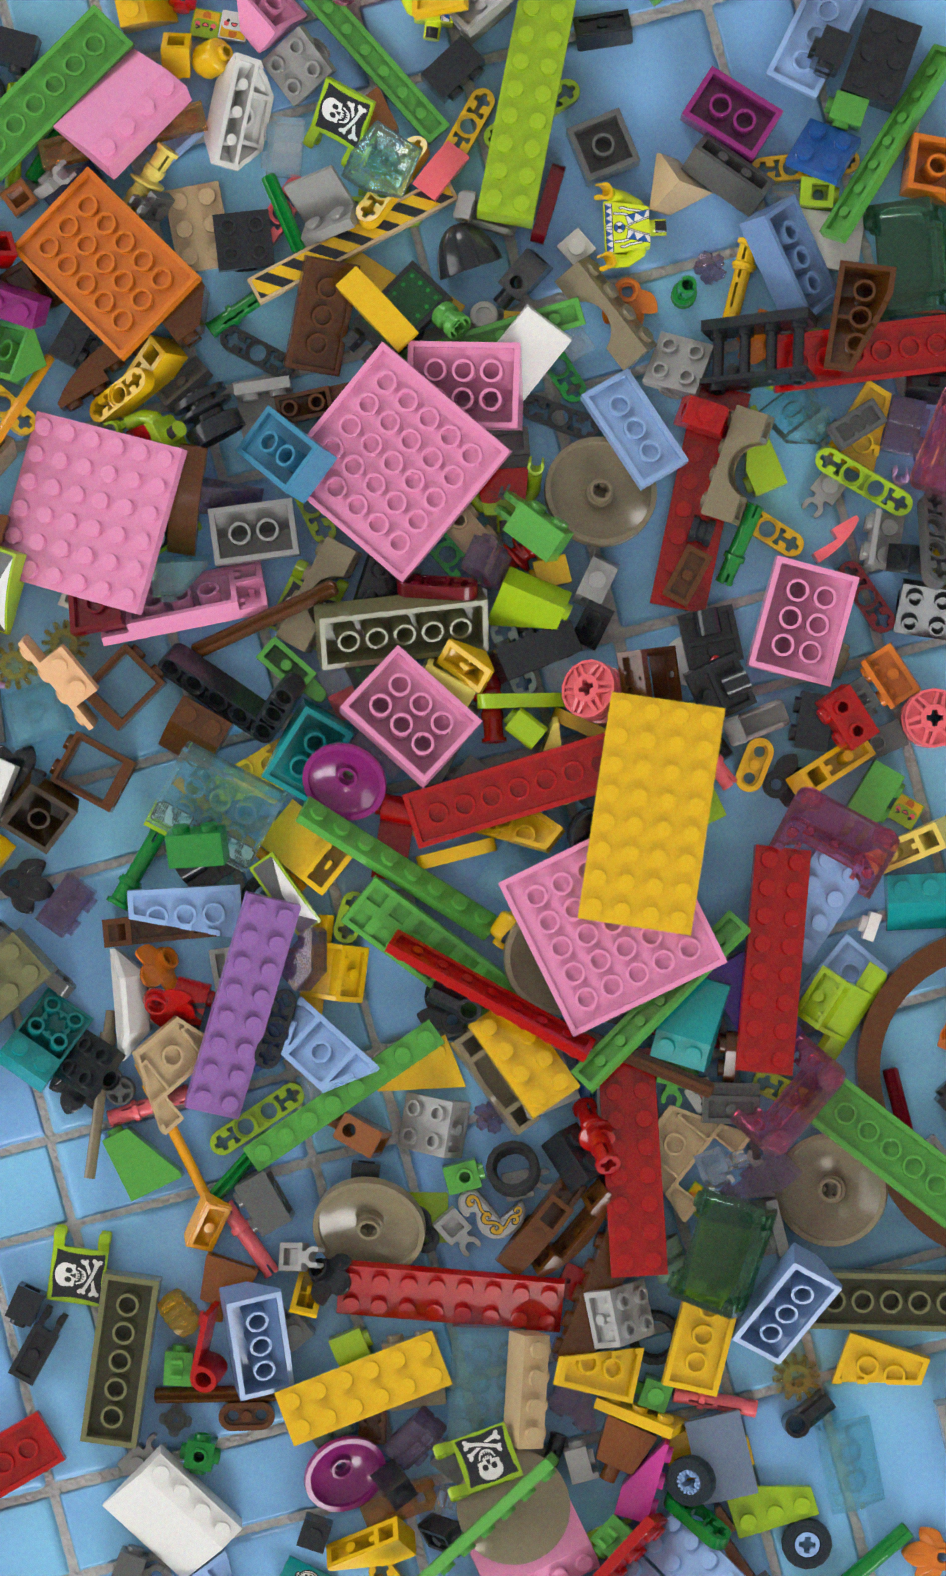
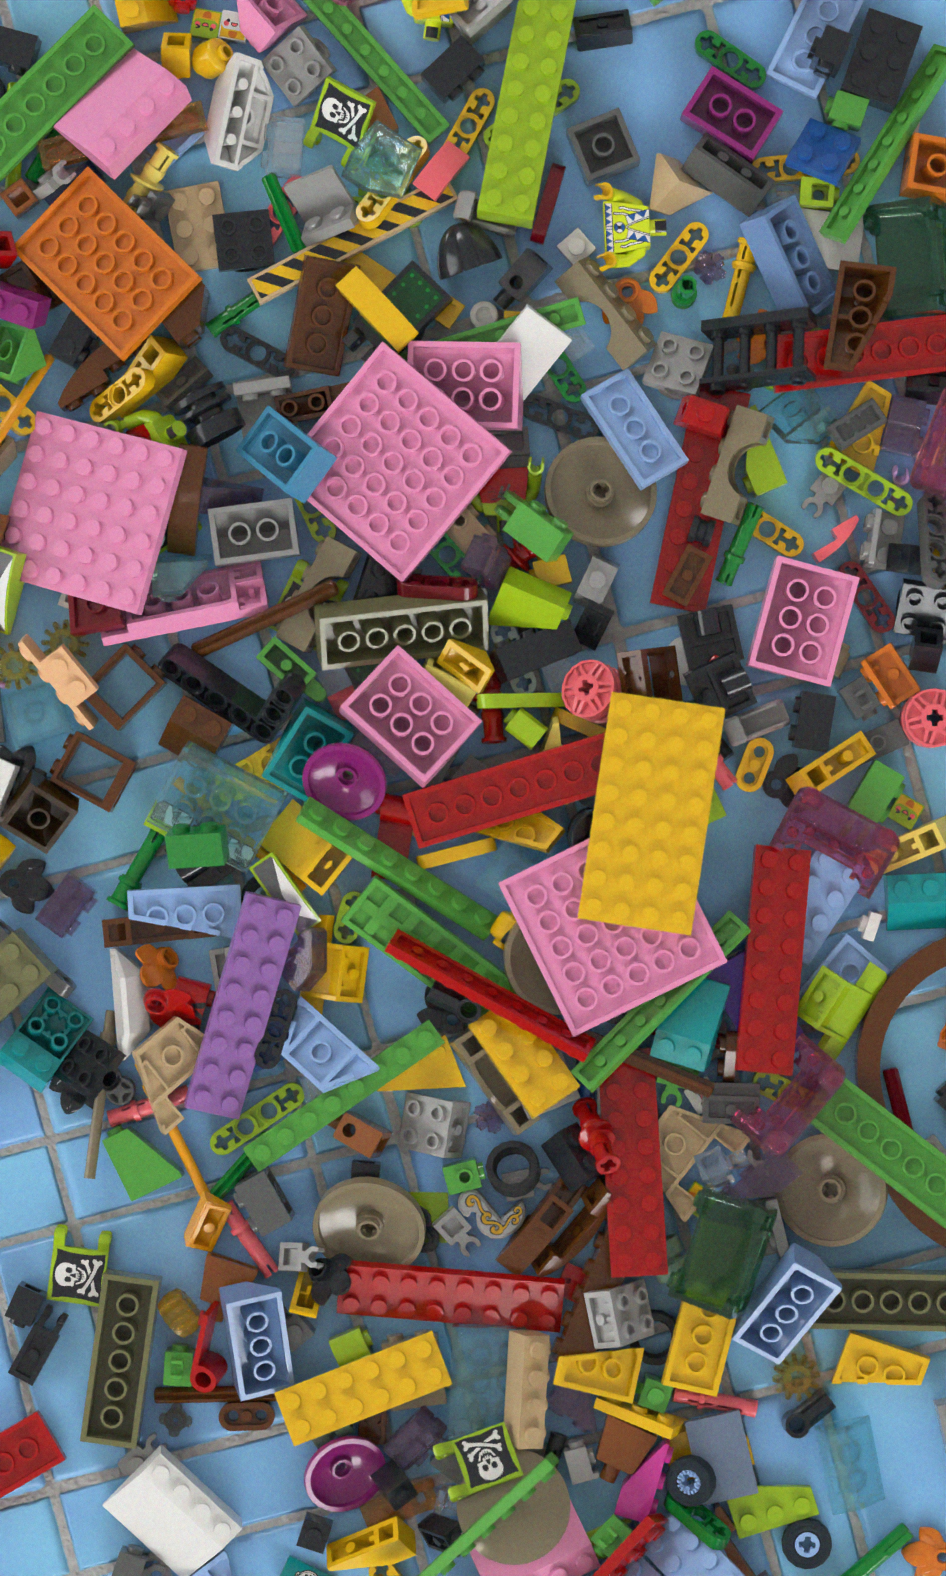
green brick [180,1432,221,1475] -> none
bright green wheel [432,301,471,340] -> none
red brick [815,684,880,751] -> none
none -> yellow beam [649,222,709,294]
none -> green beam [694,30,766,90]
none -> black brick [908,626,944,674]

